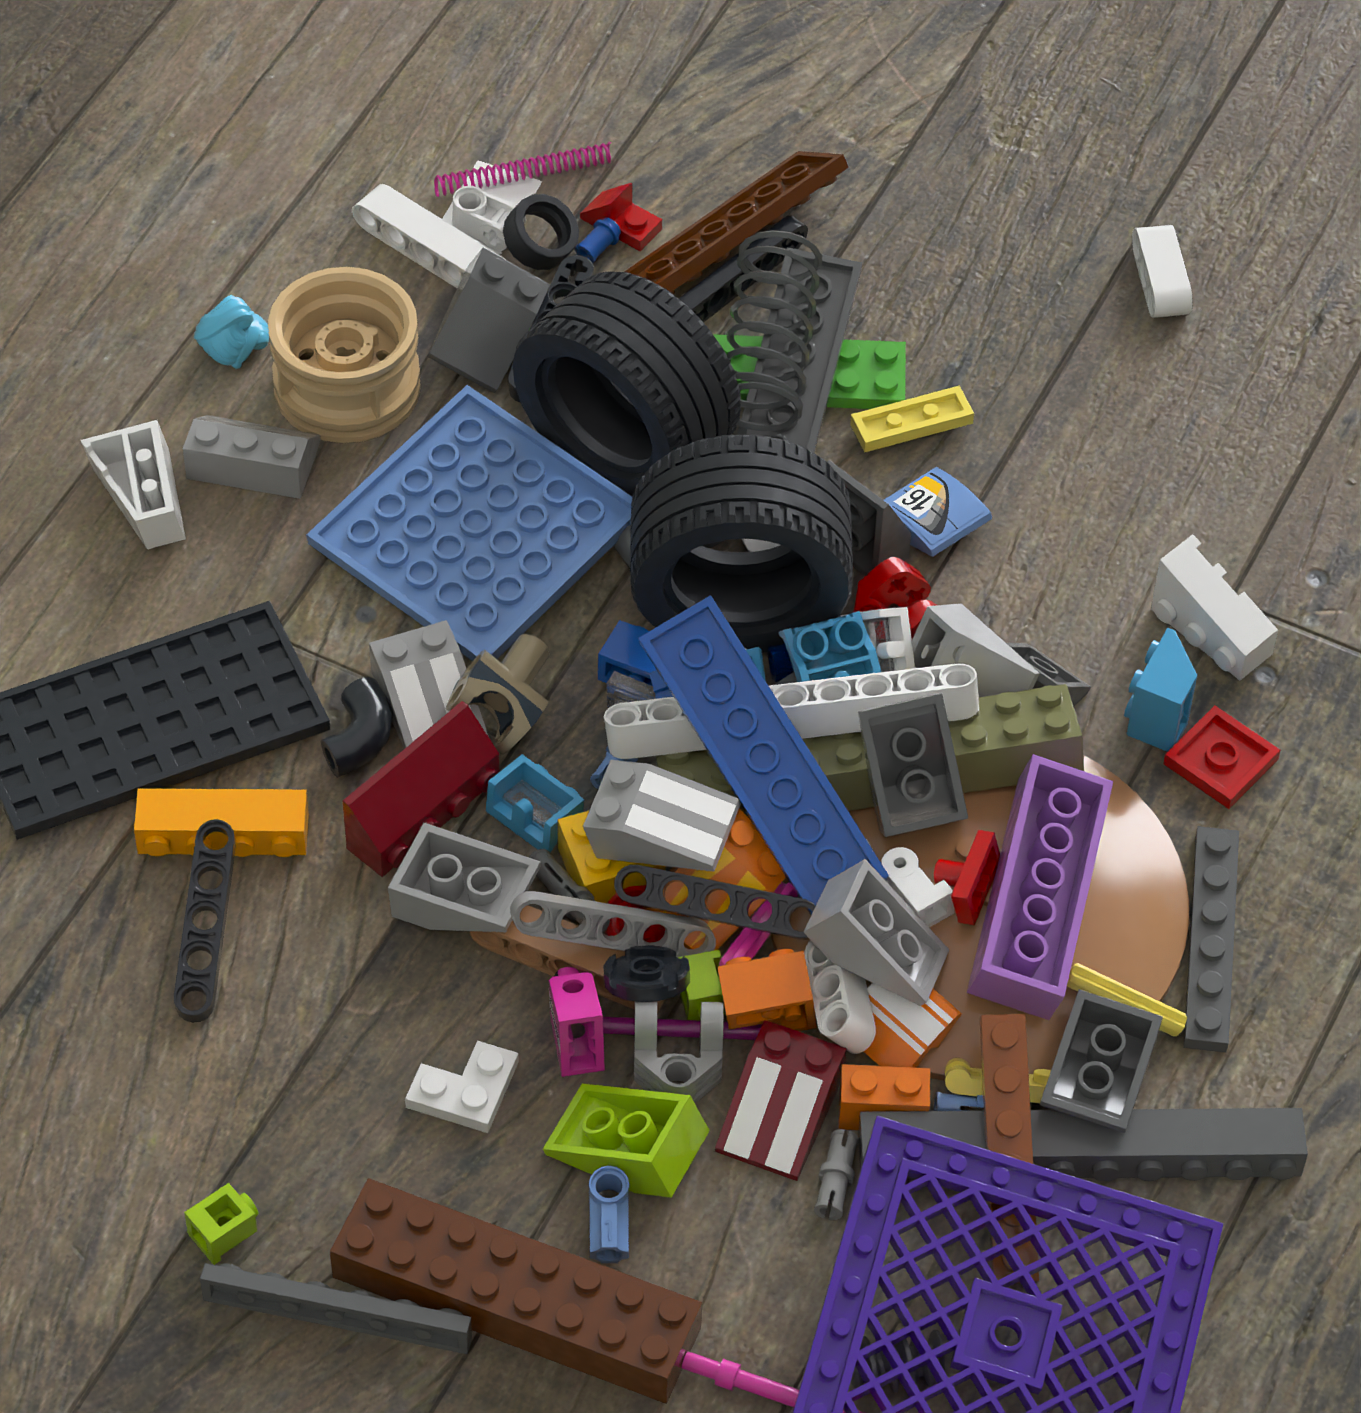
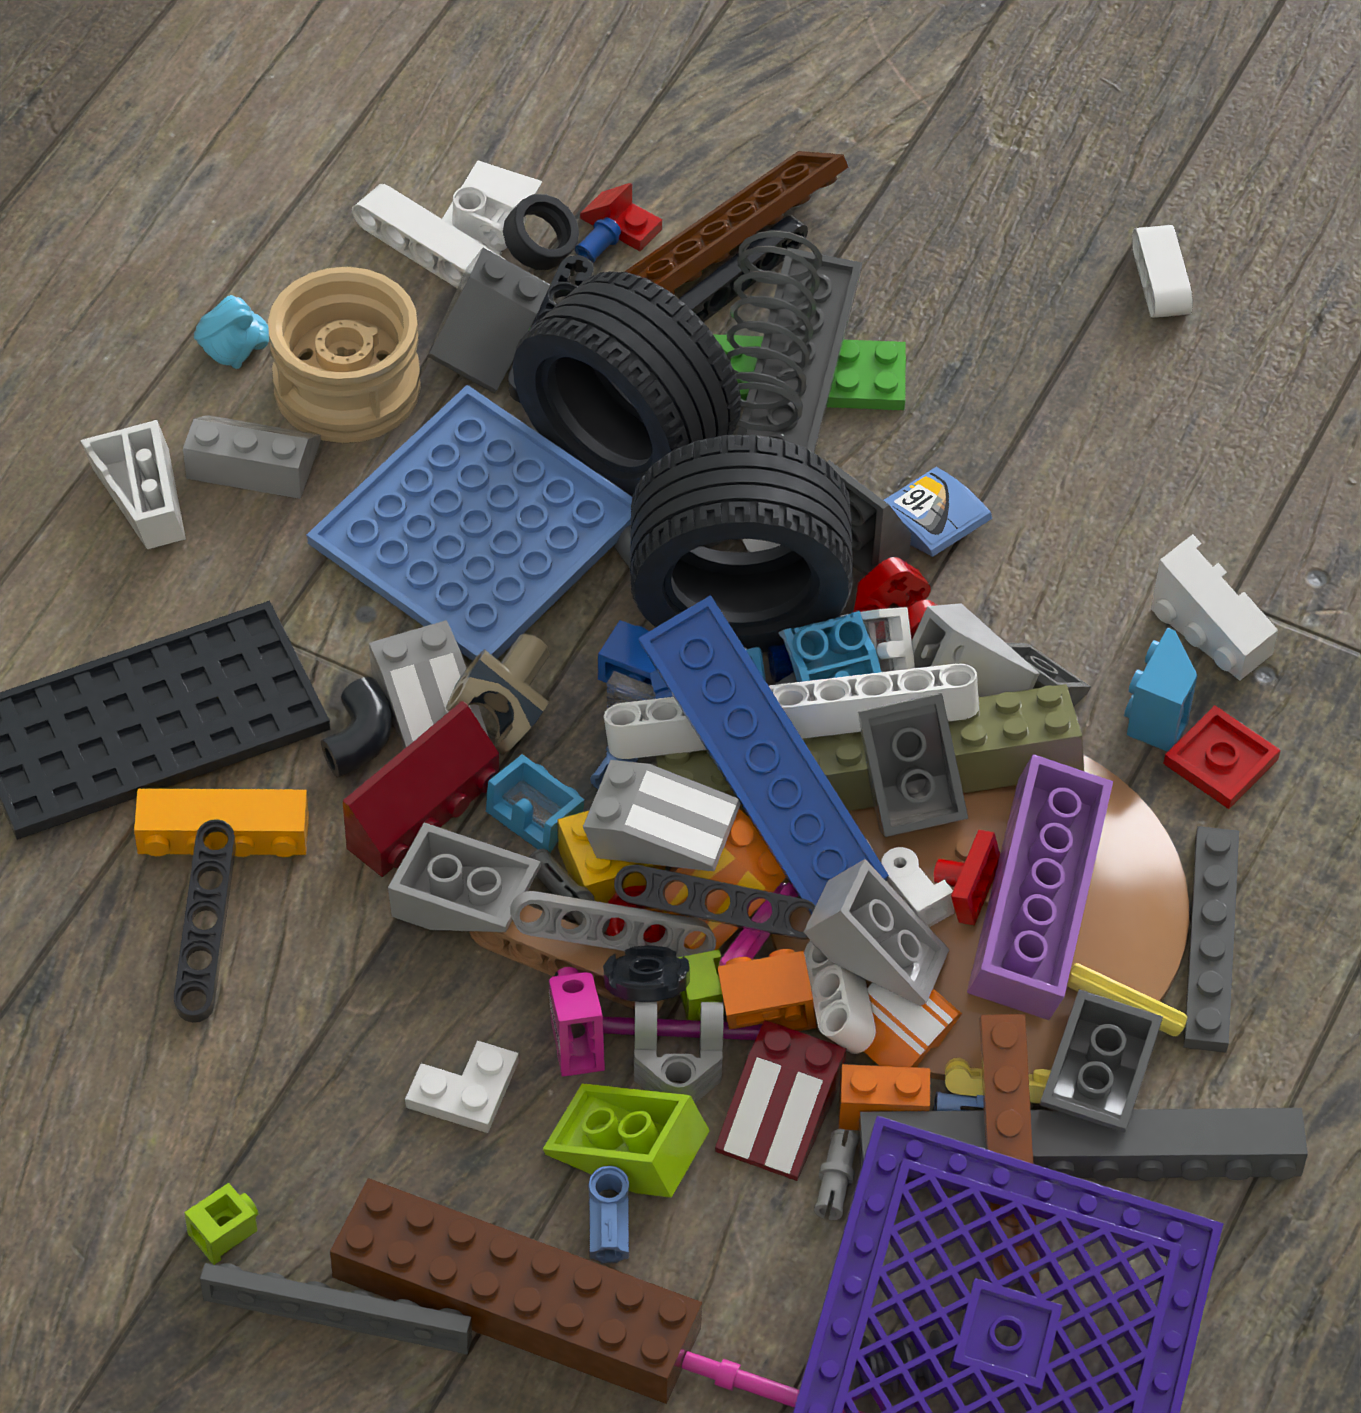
dark pink piece [434,142,612,197] -> none
light yellow plate [850,385,974,453] -> none

